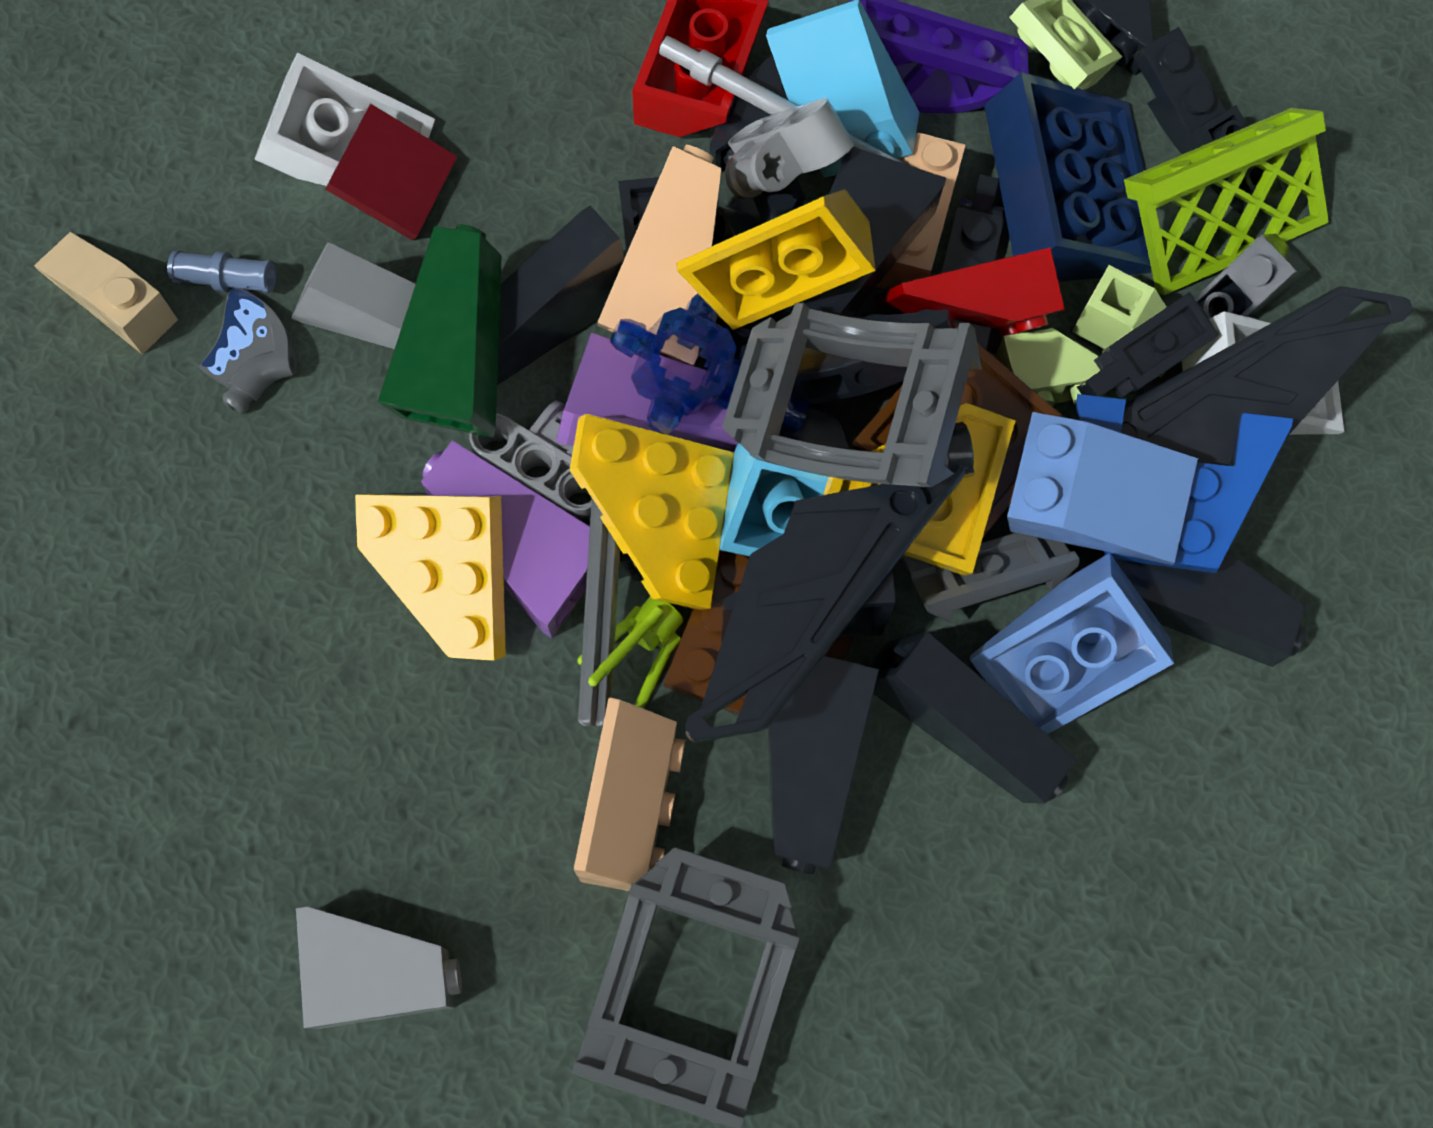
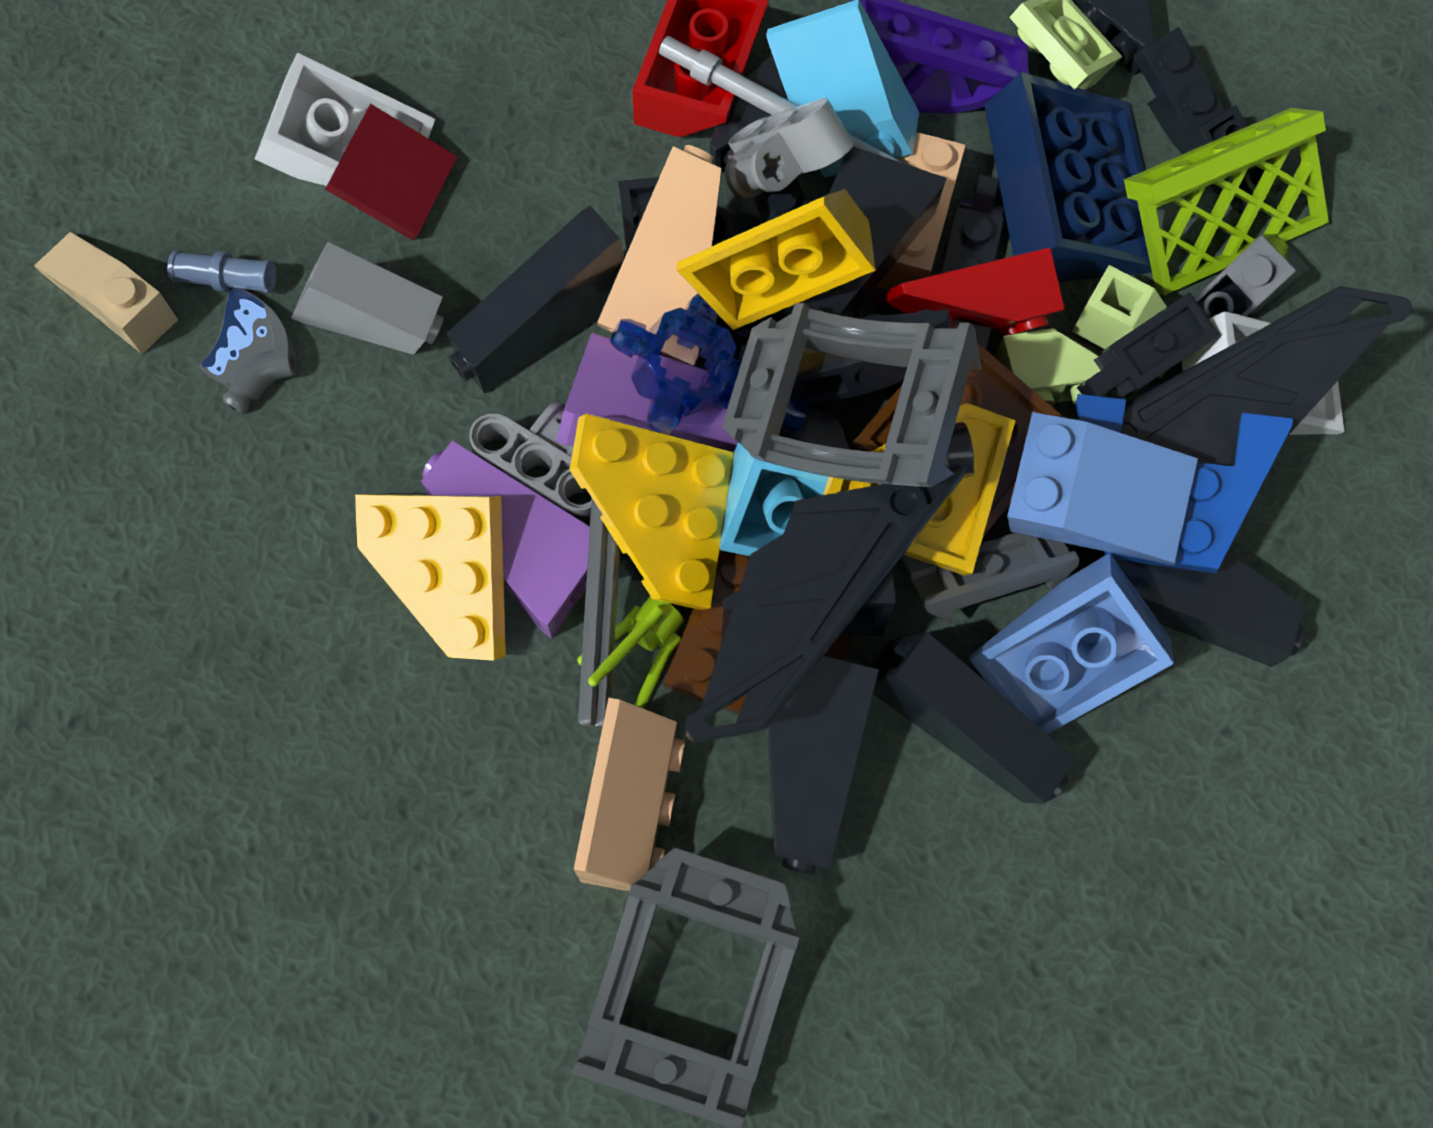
light grey slope [296,907,462,1029] -> none
dark green slope [378,224,502,438] -> none

